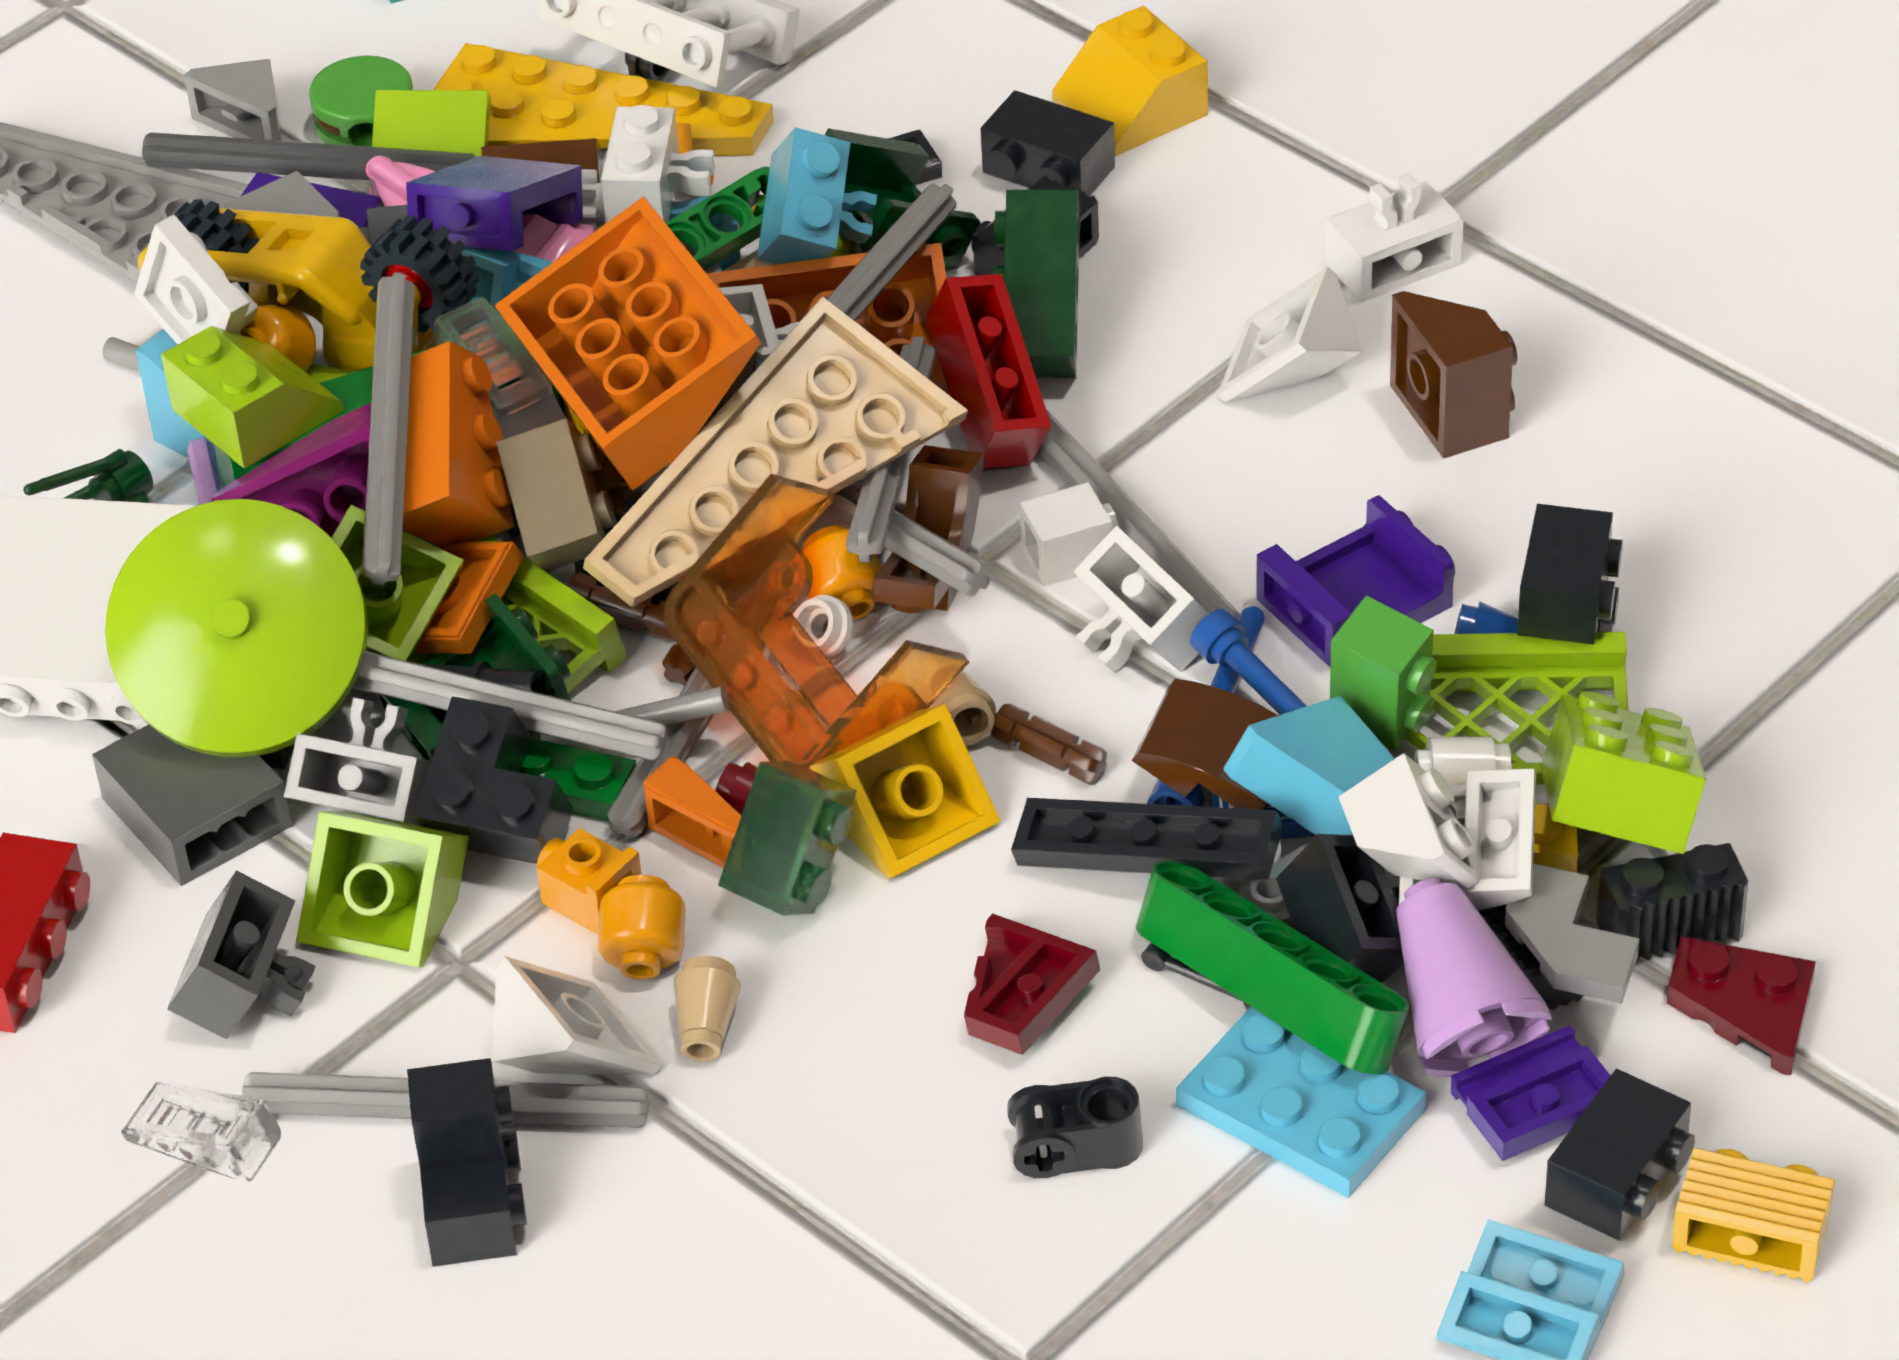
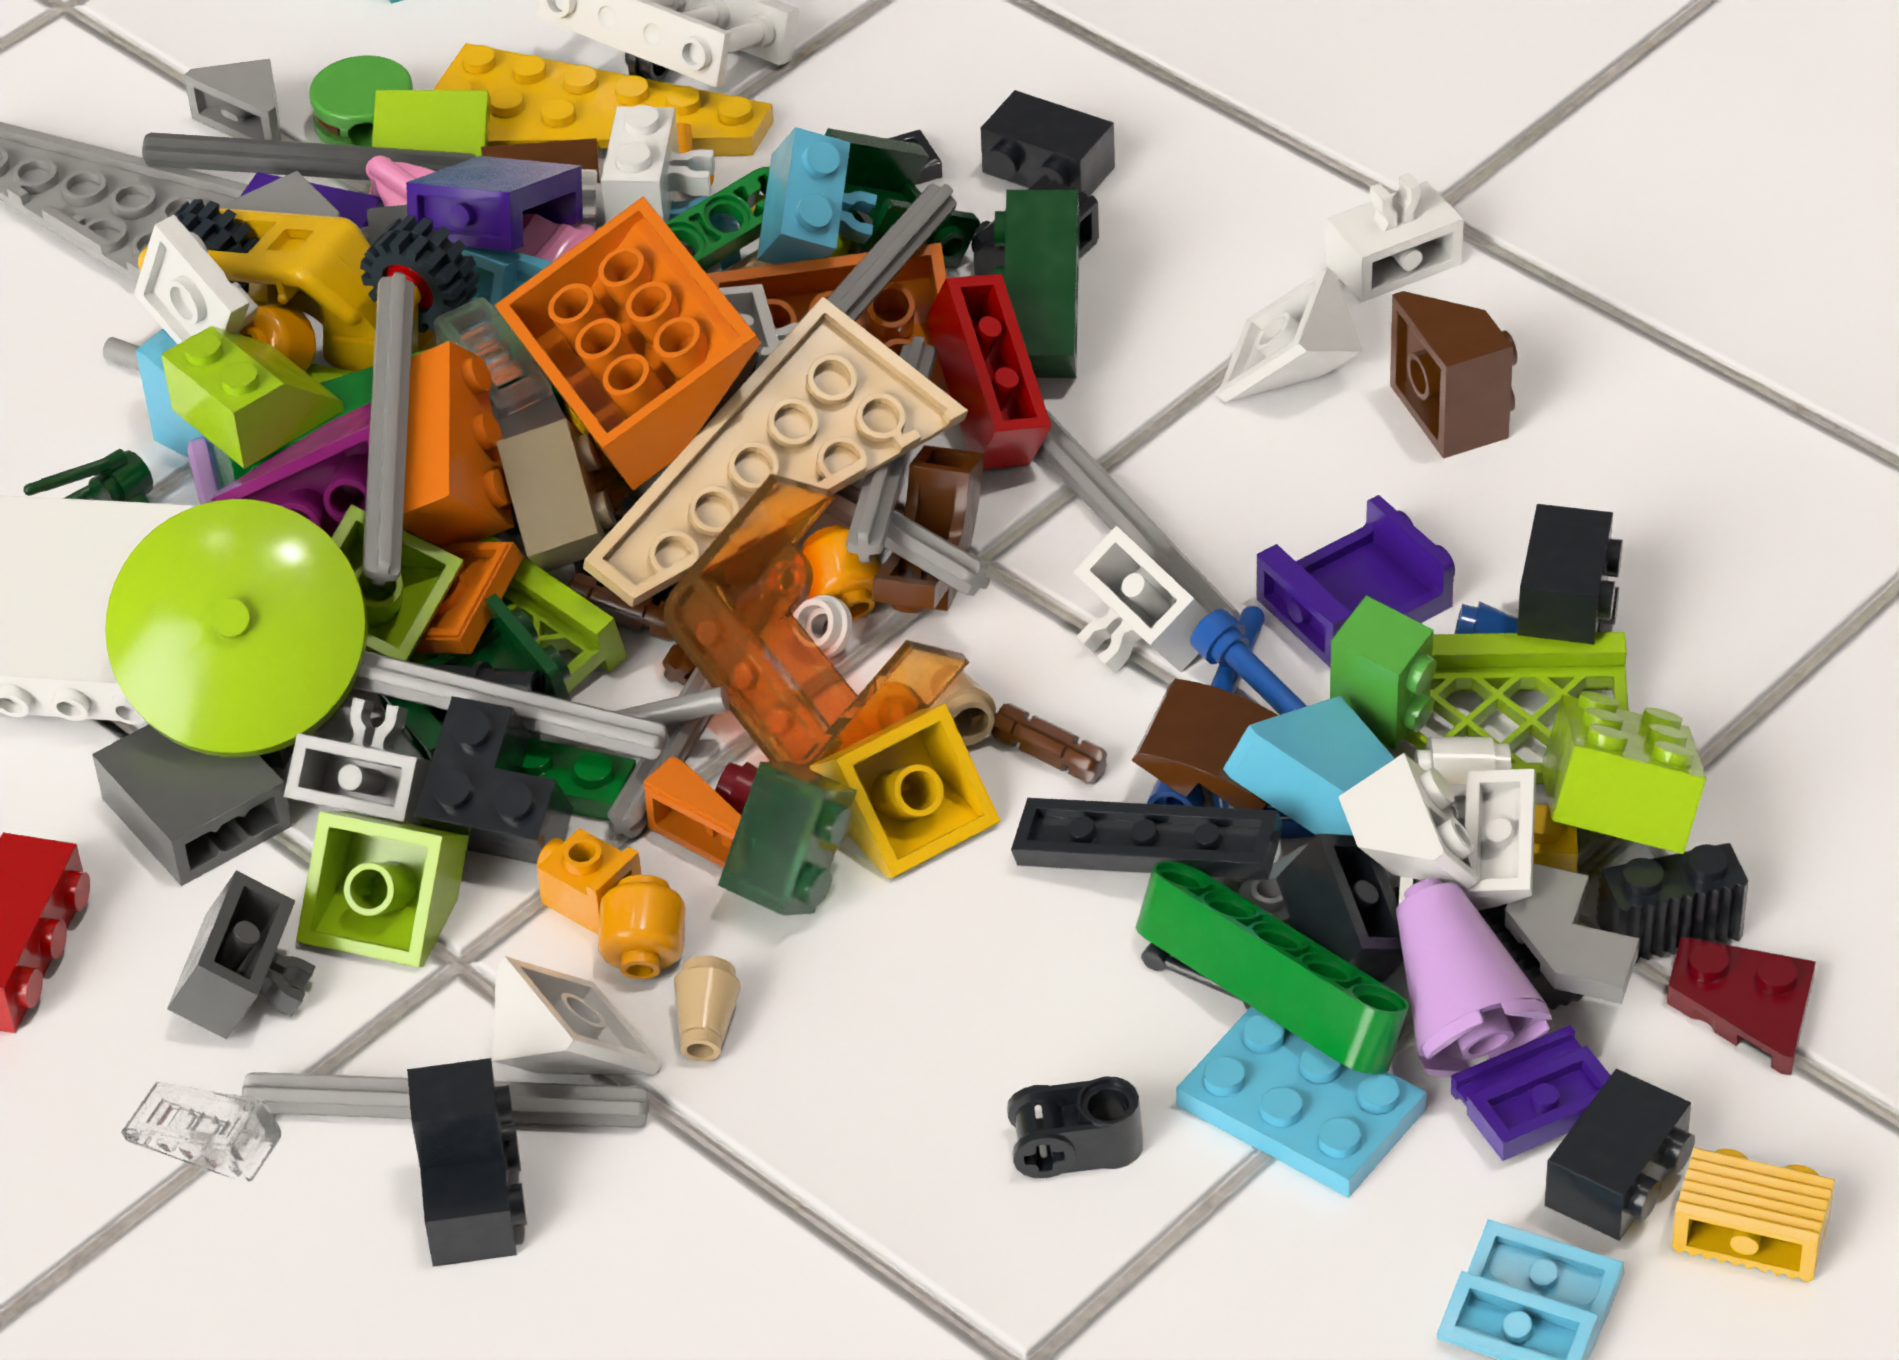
dark red wing [964,913,1100,1055] -> none
white brick [1019,482,1119,587] -> none
yellow slope [1052,5,1208,156] -> none

